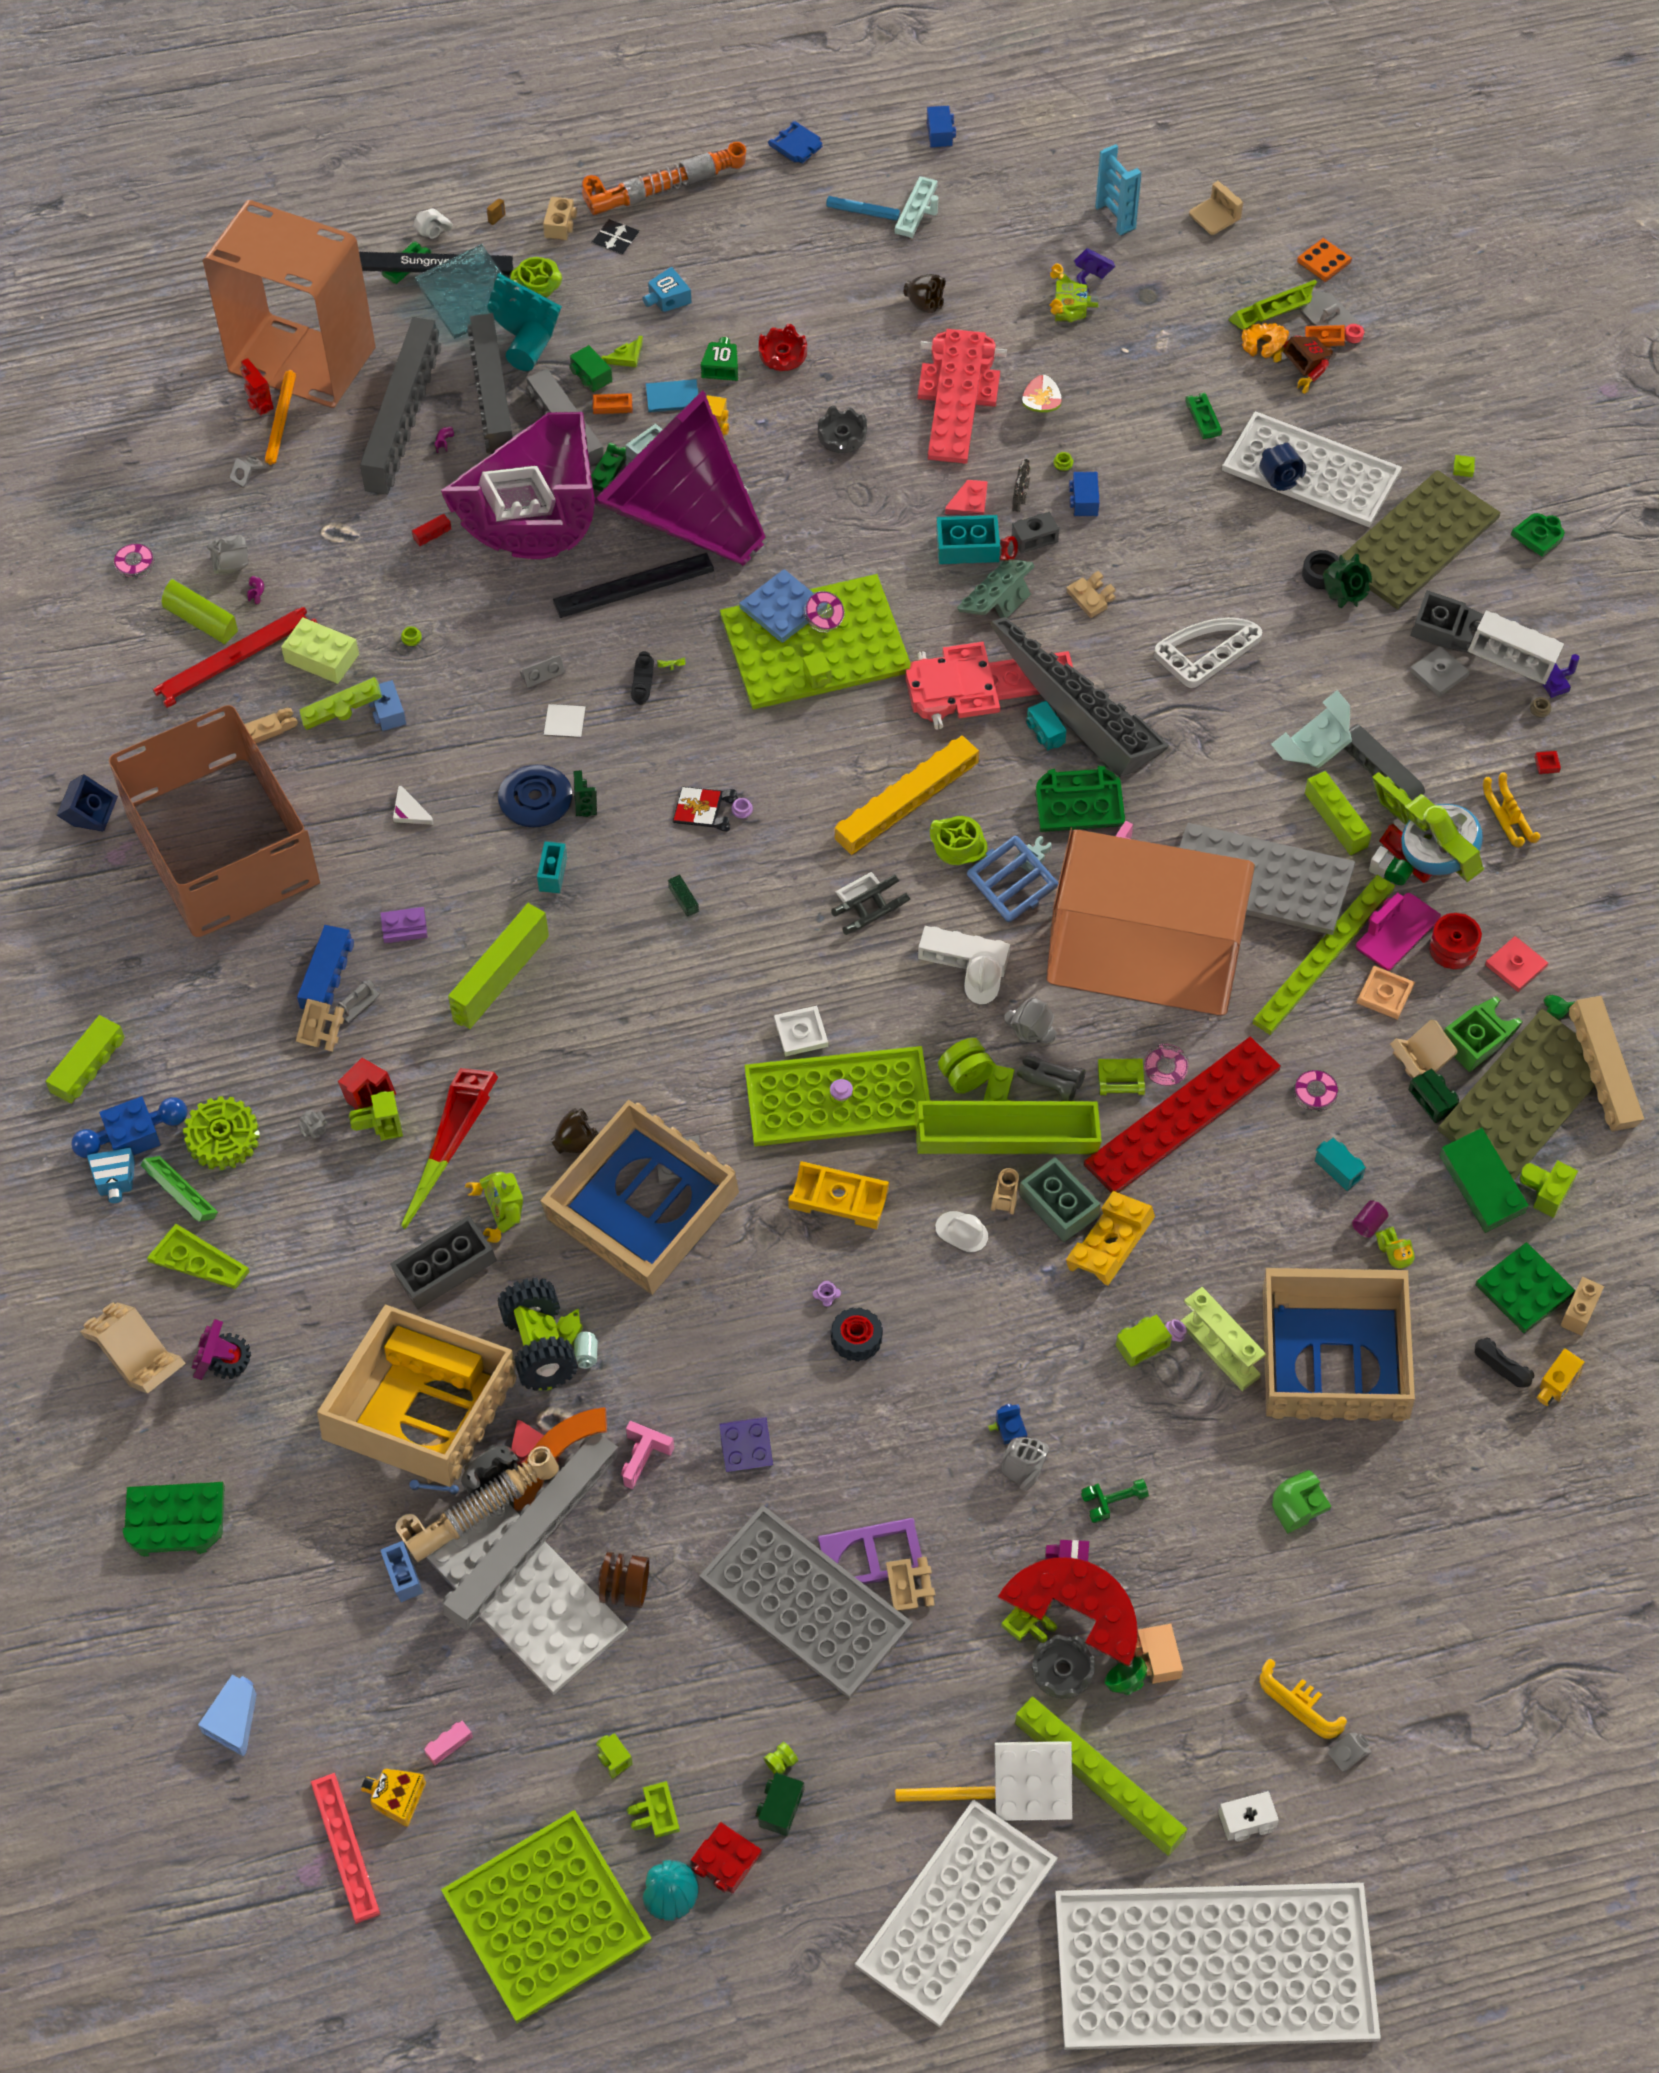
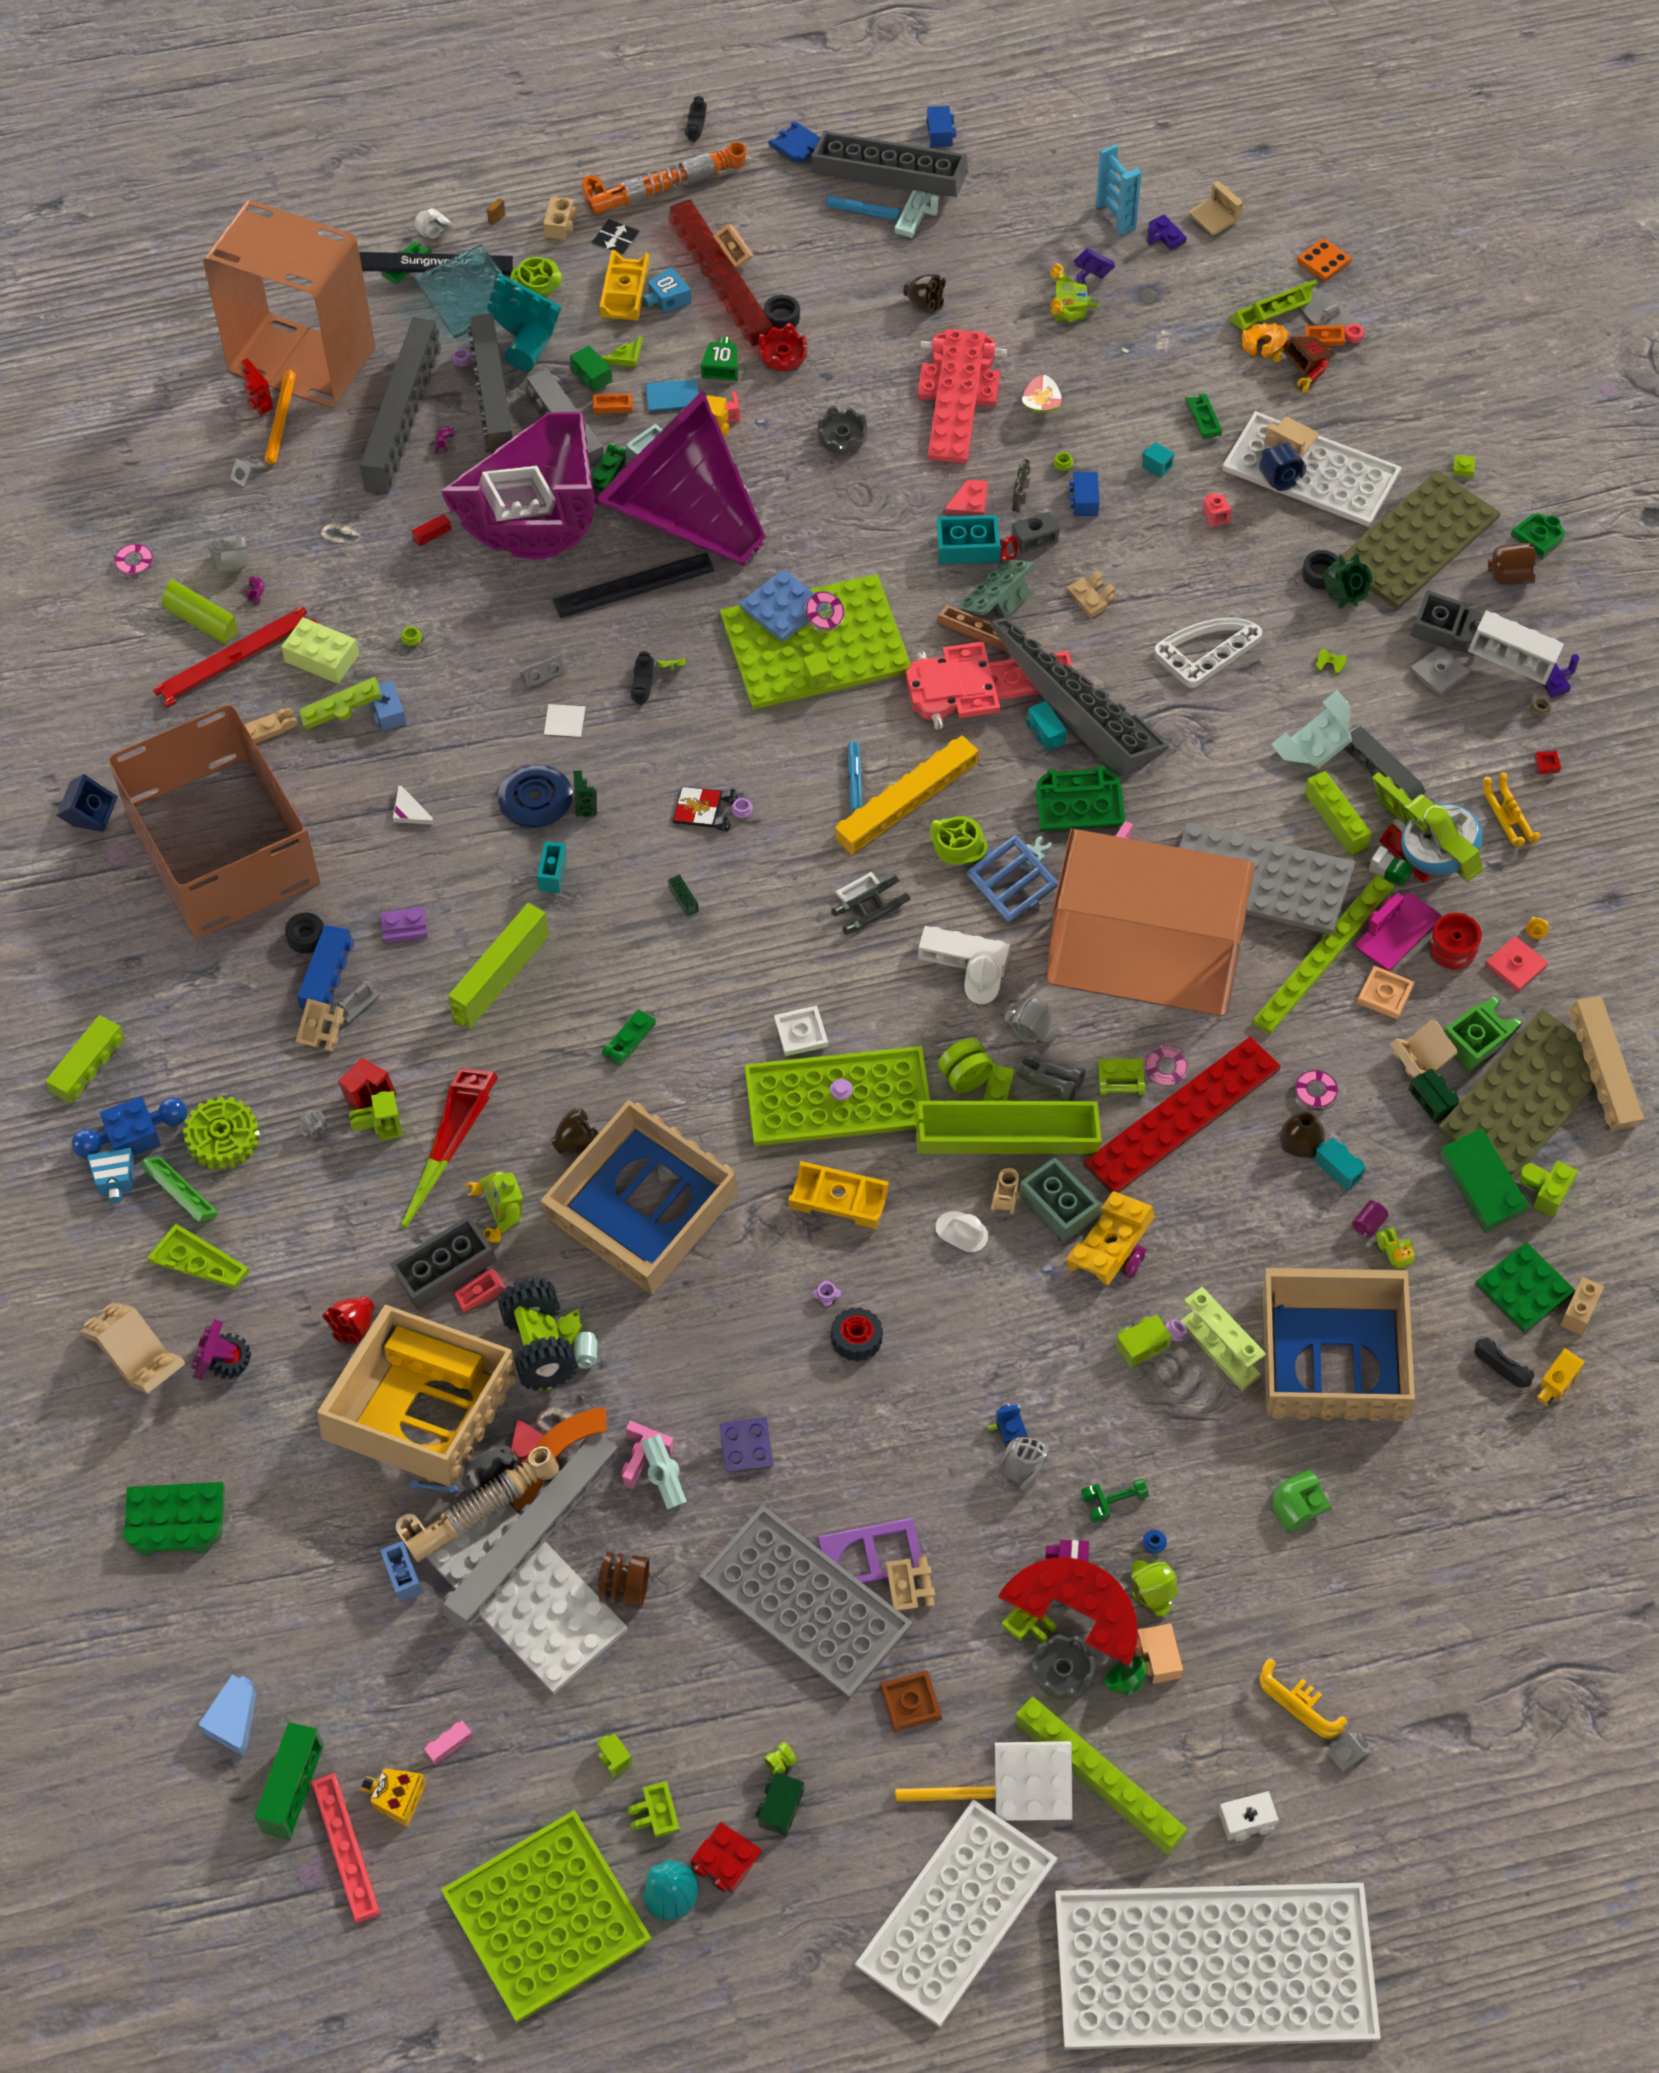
green rock [1543,995,1576,1020] -> none
none -> green brick [254,1722,324,1841]
none -> black tyre [285,912,324,954]
none -> red piece [322,1296,375,1345]
none -> lavender plate [452,348,472,367]
none -> coral slope [453,1268,506,1312]
none -> yellow piece [600,250,650,321]
none -> green plate [601,1009,656,1066]
none -> light aqua piece [641,1434,687,1510]
none -> clear red brick [668,199,773,347]
none -> black piece [685,96,707,142]
none -> light nougat hinge [713,224,754,268]
none -> coral panel [727,391,740,423]
none -> black tyre [763,294,800,329]
none -> dark grey brick [812,131,968,197]
none -> dark azure axle [848,741,862,813]
none -> dark orange tile [880,1670,942,1732]
none -> medium nougat brick [937,605,1009,653]
none -> magenta arm [1123,1244,1148,1279]
none -> lime piece [1131,1560,1178,1617]
none -> teal brick [1142,442,1175,478]
none -> blue plate [1142,1530,1167,1554]
none -> dark purple plate [1147,214,1187,250]
none -> coral brick [1202,493,1231,527]
none -> tan bracket [1265,417,1319,458]
none -> dark brown piece [1280,1112,1325,1158]
none -> lime piece [1316,649,1346,674]
none -> reddish brown cylinder [1488,542,1535,584]
none -> yellow plate [1526,917,1549,939]

